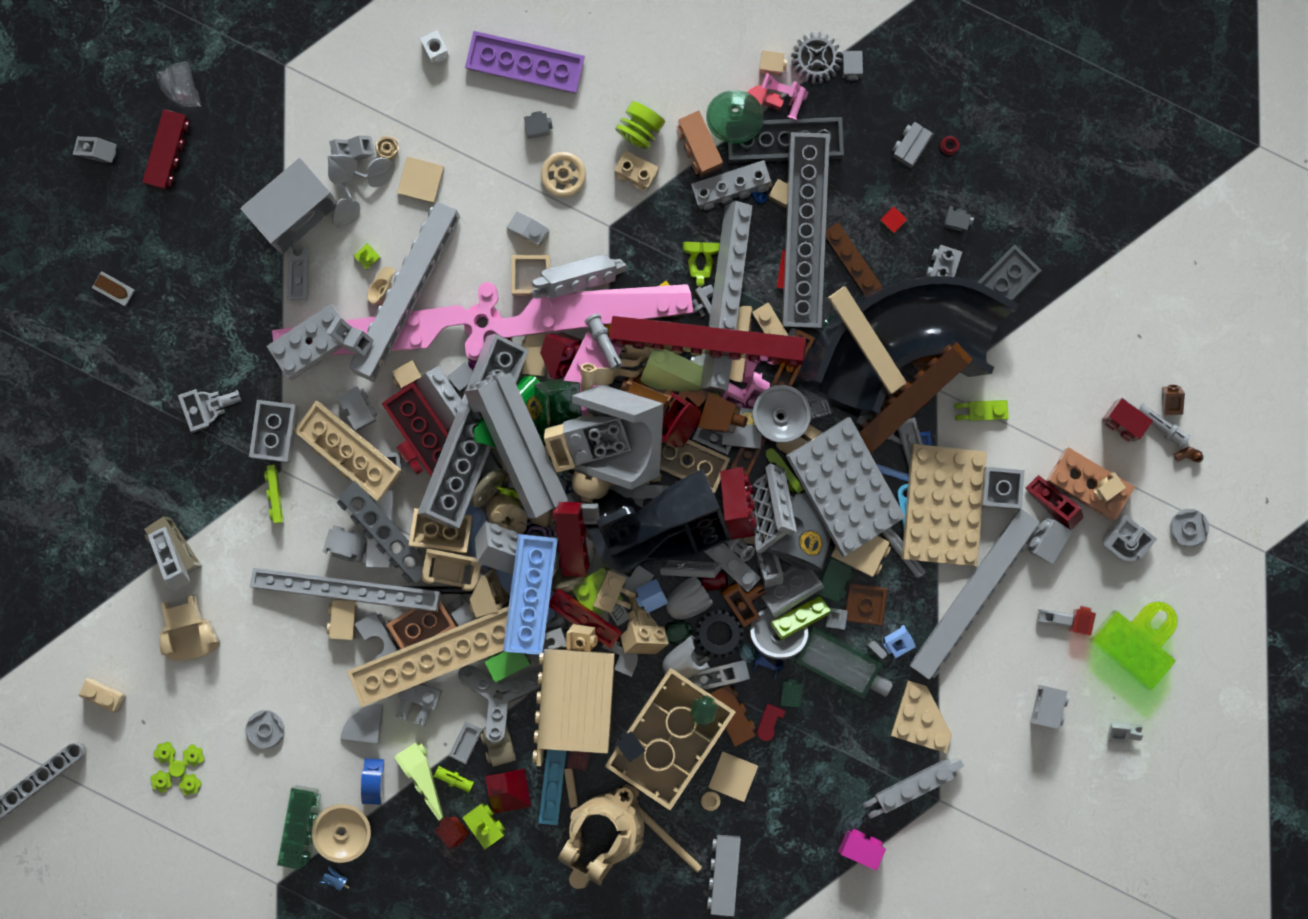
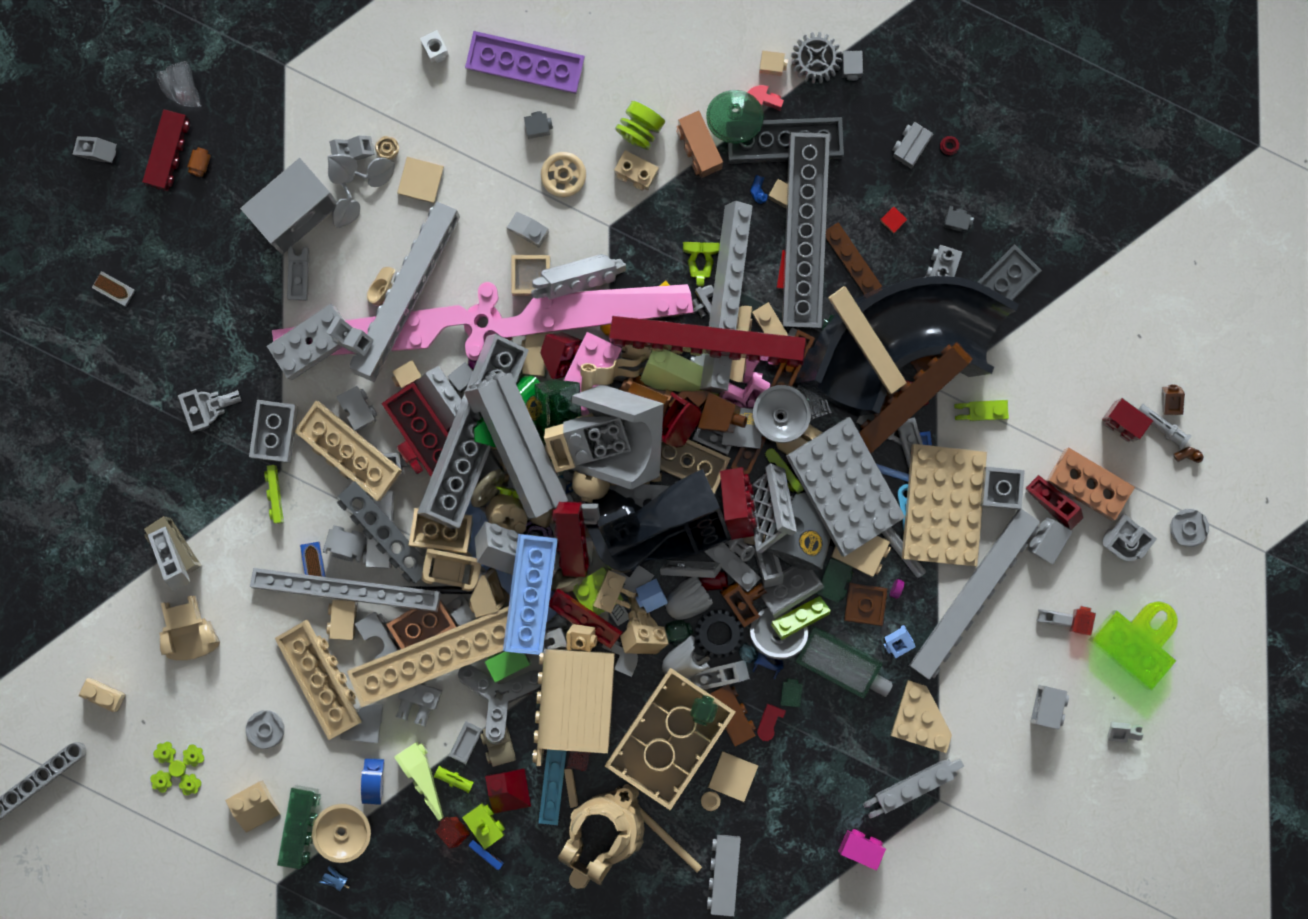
lime tile [353,243,381,270] -> none
light grey pin [585,314,623,370] -> none
black brick [616,731,646,762] -> none
light grey brick [691,160,773,210] -> none
bright pink piece [761,73,809,120] -> none
light grey plate [825,608,848,630] -> none
light grey tile [867,641,887,659] -> none
tan brick [1093,472,1126,502] -> none
none -> dark orange brick [187,147,211,177]
none -> tan slope [225,780,281,833]
none -> tan plate [275,620,362,740]
none -> tile [300,542,326,577]
none -> blue tile [469,838,504,870]
none -> magenta tile [890,579,904,599]

